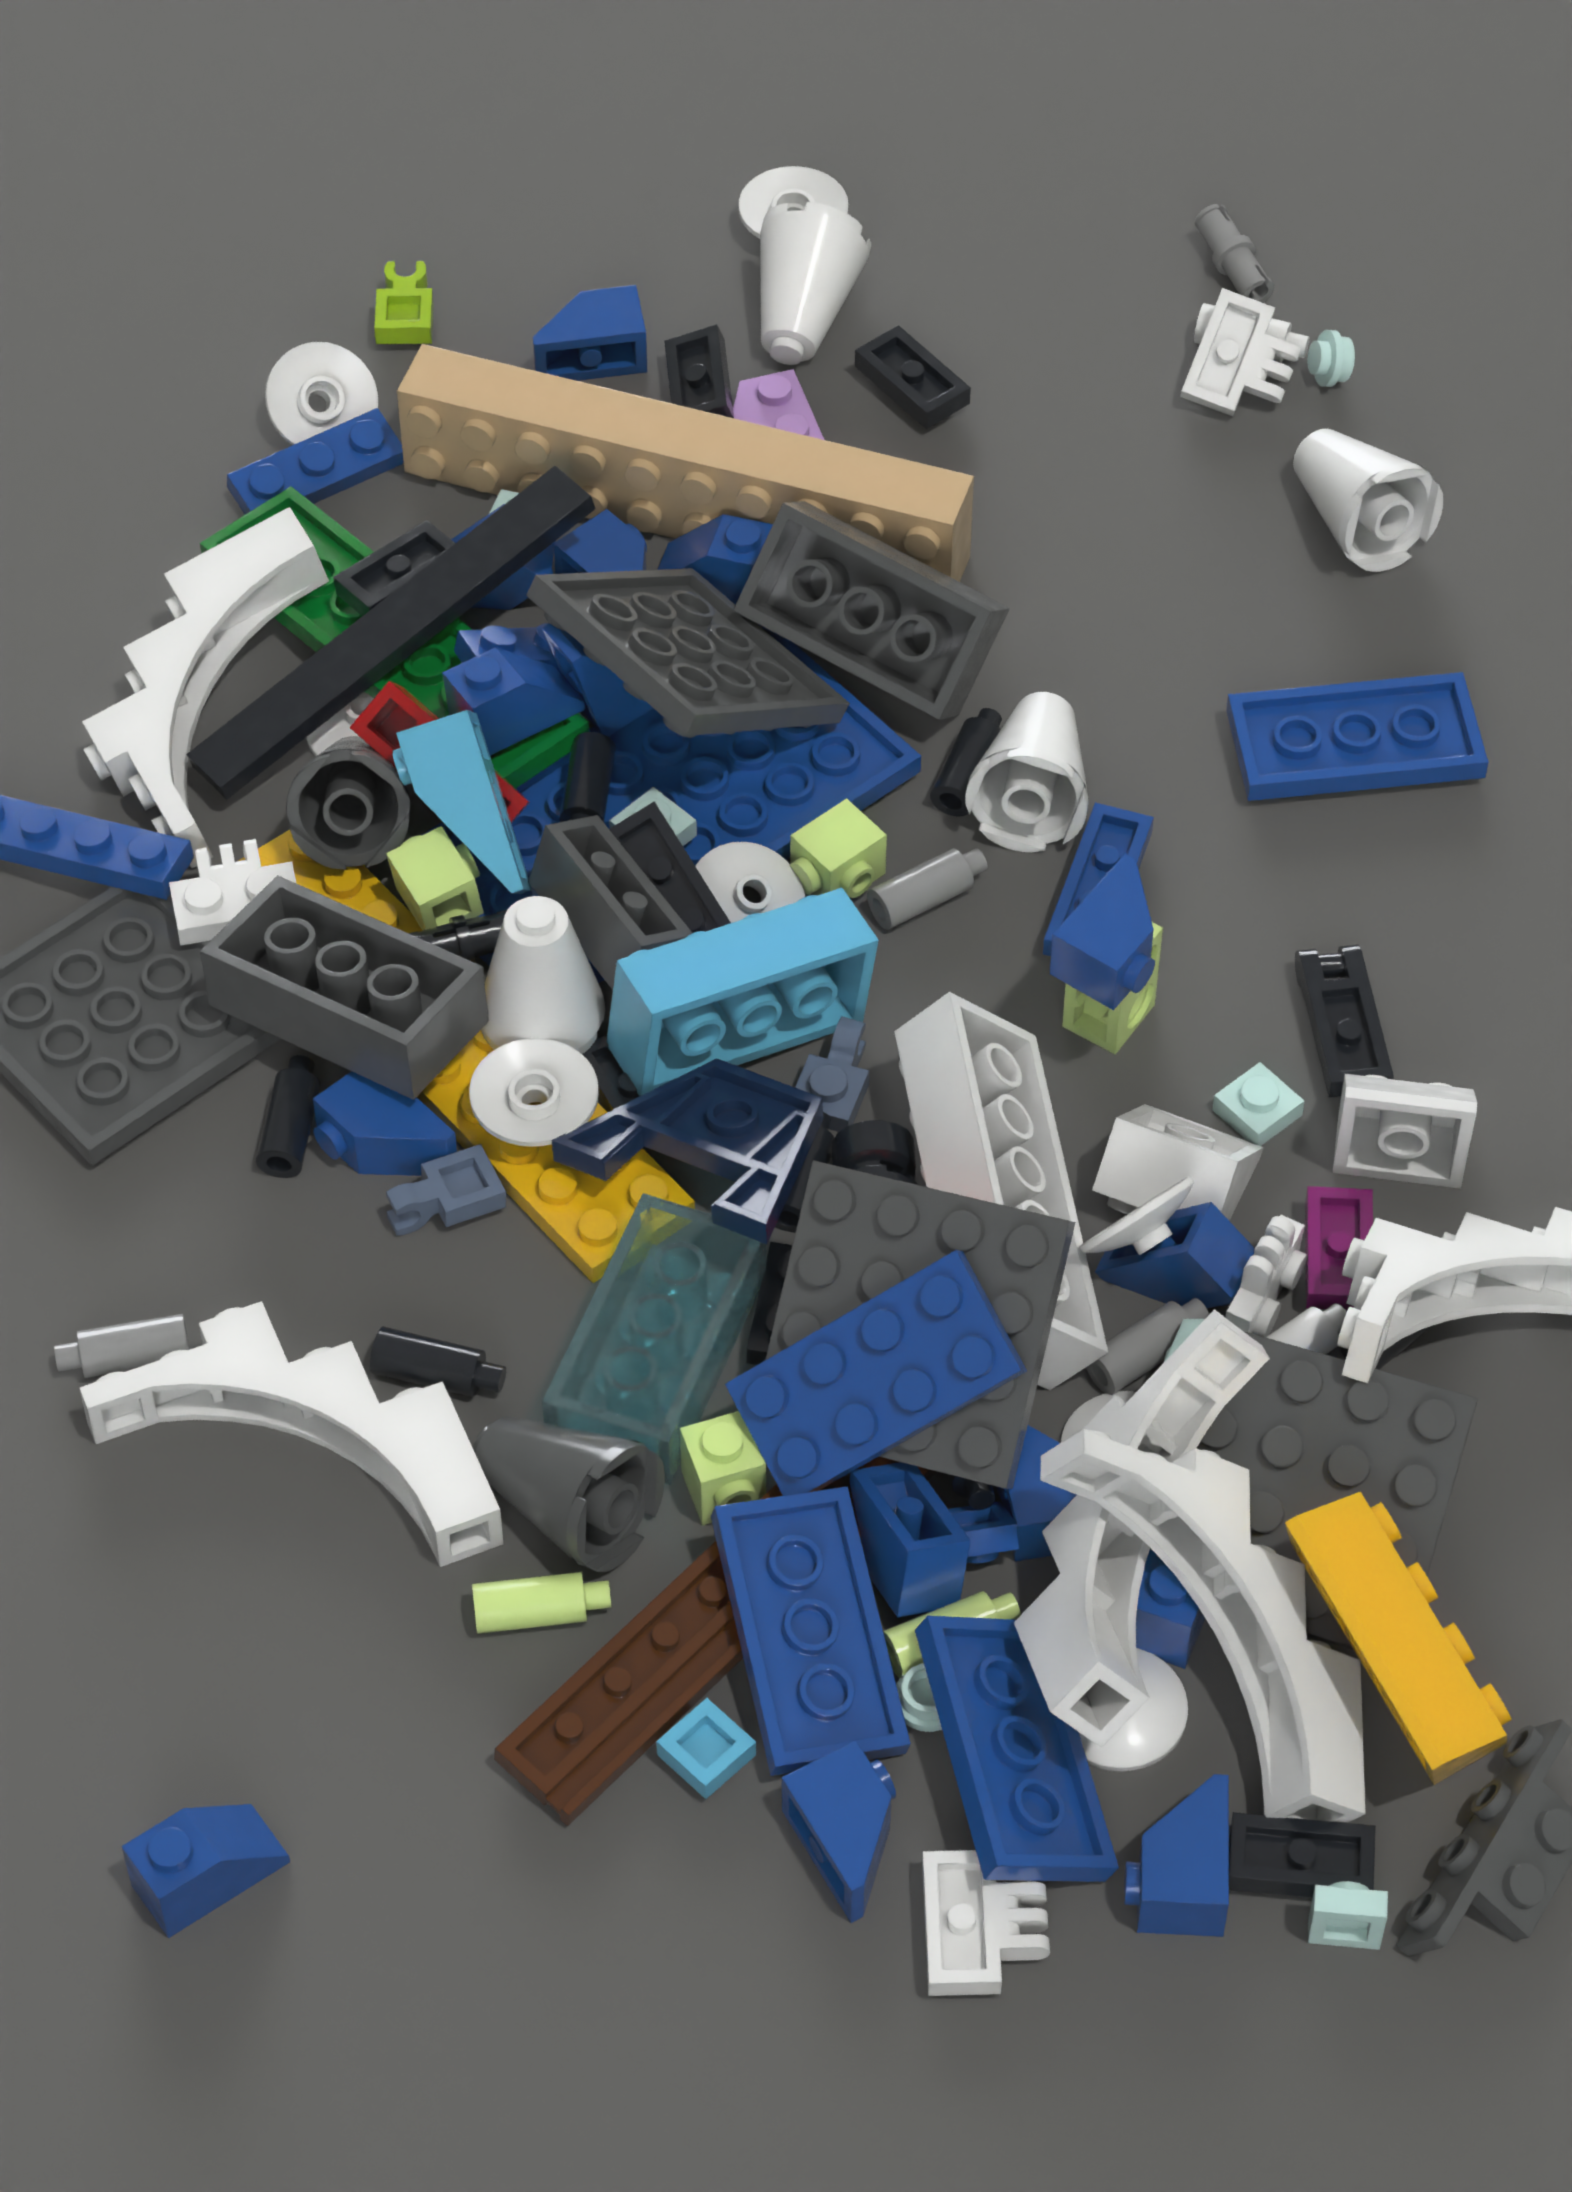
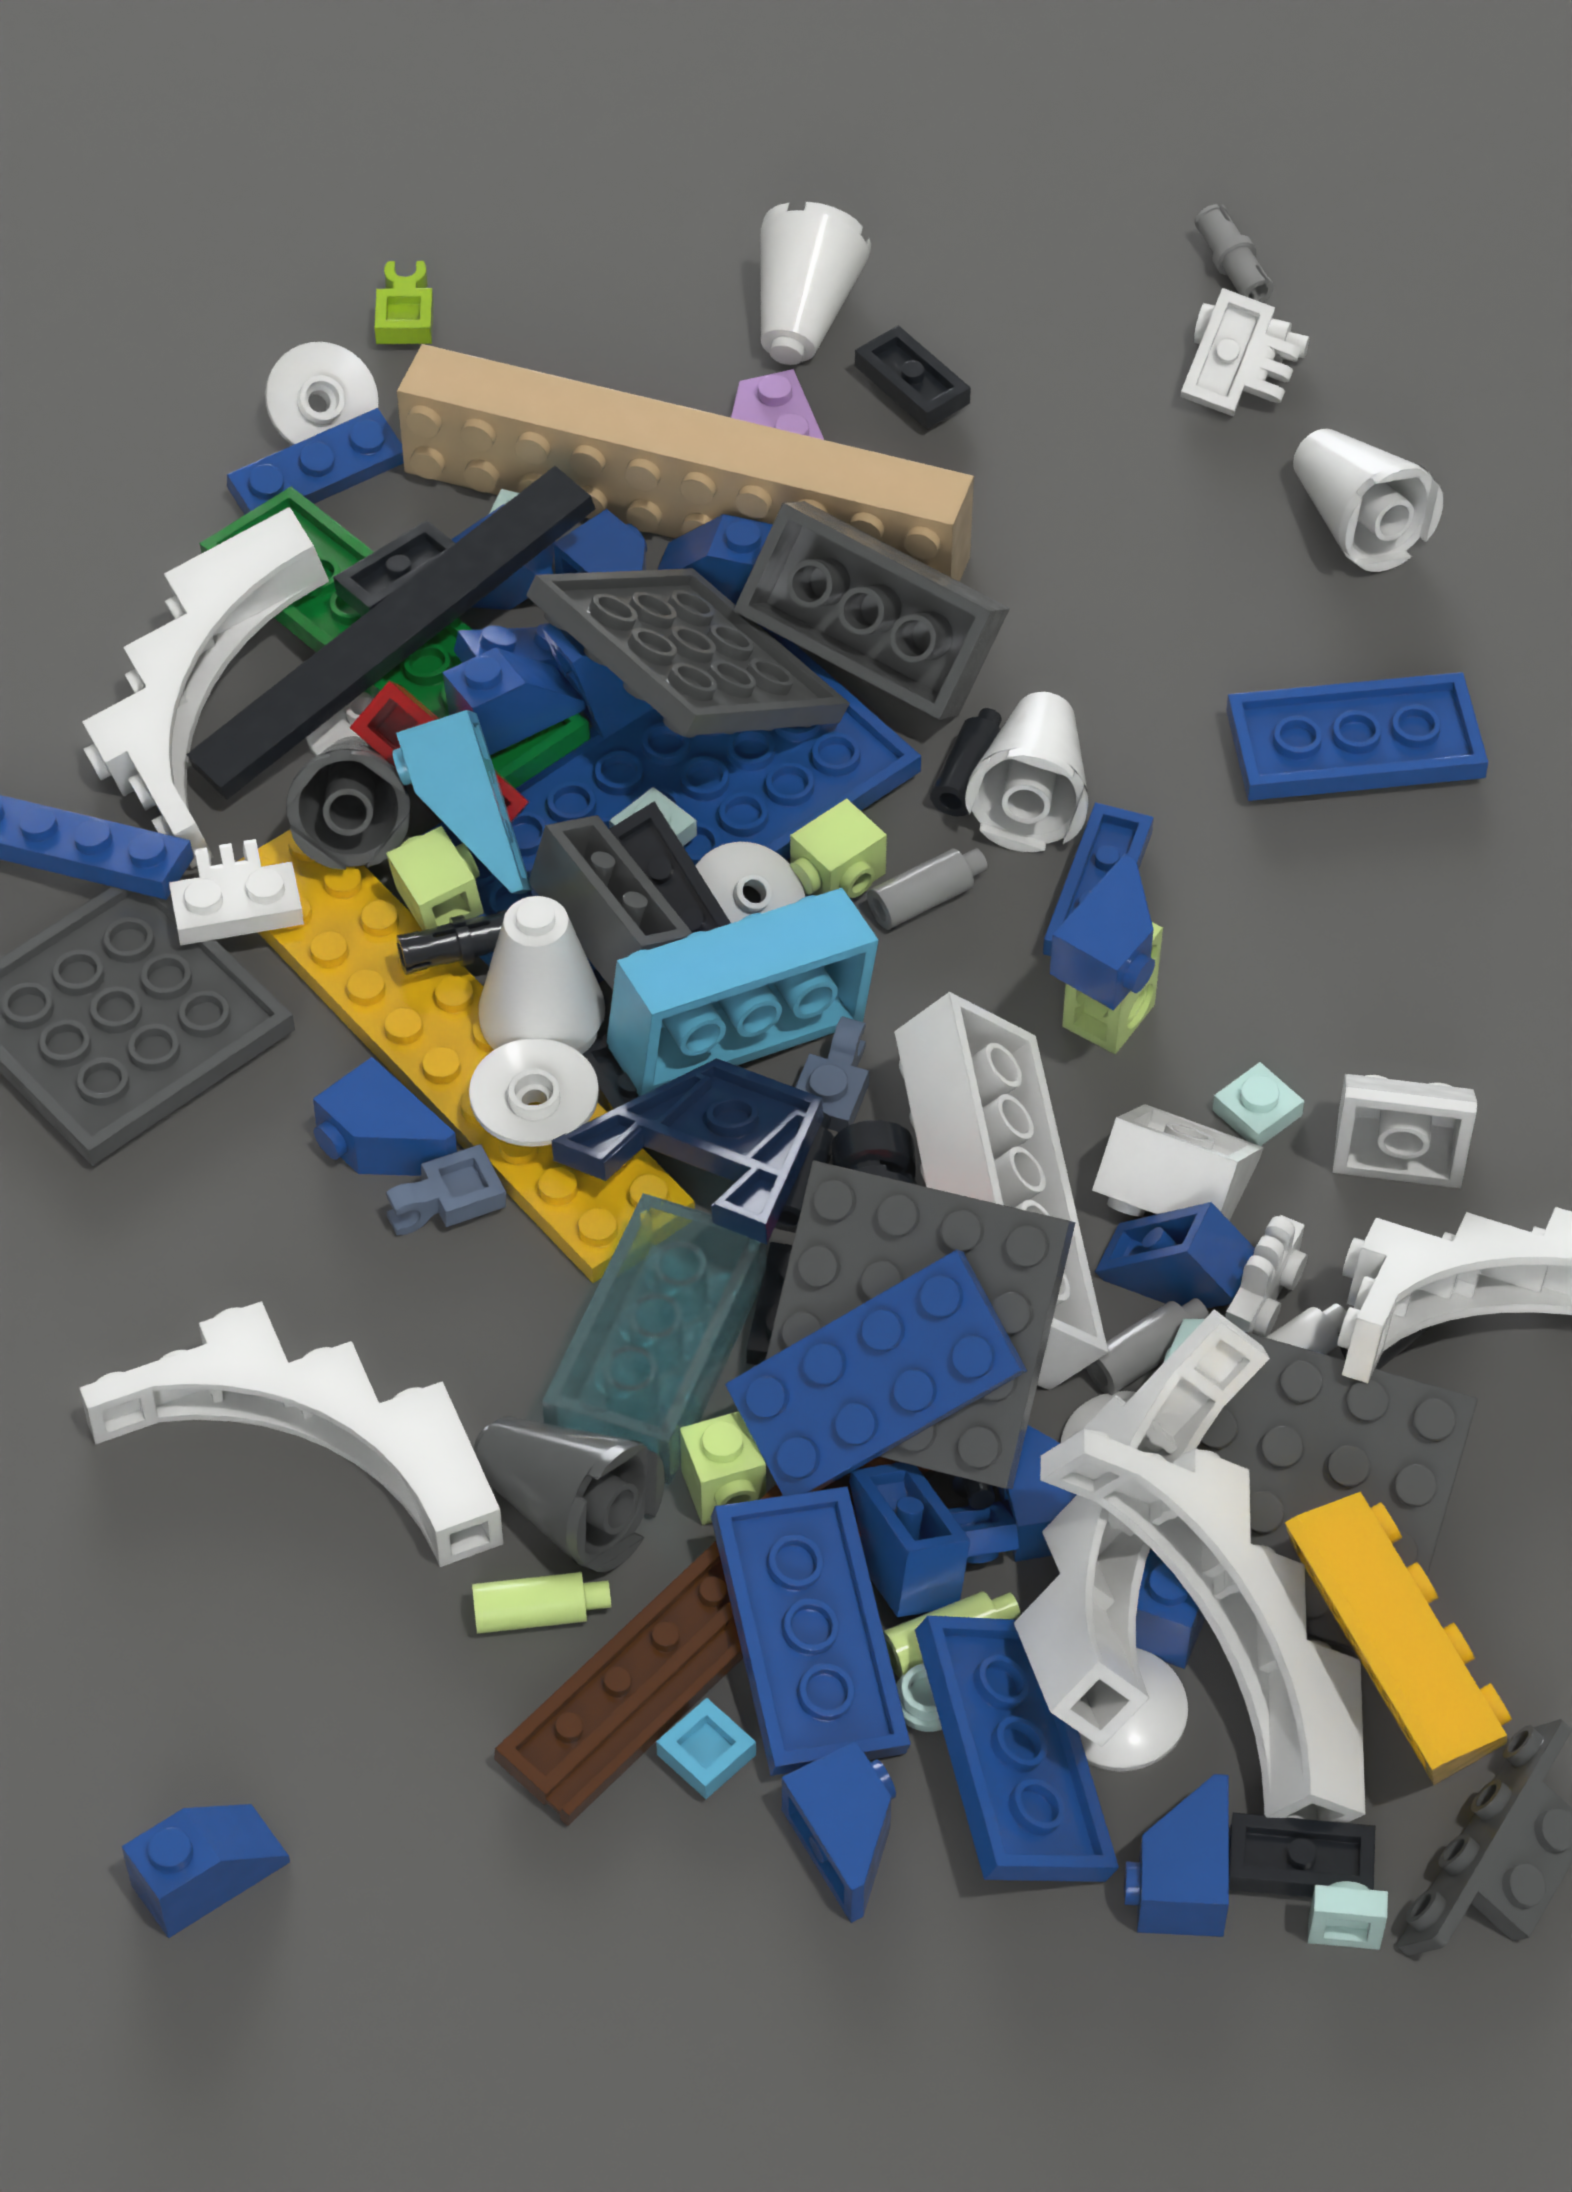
light grey cylinder [54,1314,189,1378] -> none
dark grey brick [200,875,489,1100] -> none
black cylinder [256,1055,320,1178] -> none
black cylinder [370,1326,506,1397] -> none
blue slope [532,285,648,381] -> none
black cylinder [560,732,616,822] -> none
black plate [664,324,734,418] -> none
white dish [739,166,848,239] -> none
white hinge [922,1850,1050,1996] -> none
white dish [1079,1176,1194,1255] -> none
black plate [1295,944,1394,1097] -> none
magenta plate [1305,1186,1373,1311] -> none
light aqua plate [1307,330,1355,387] -> none

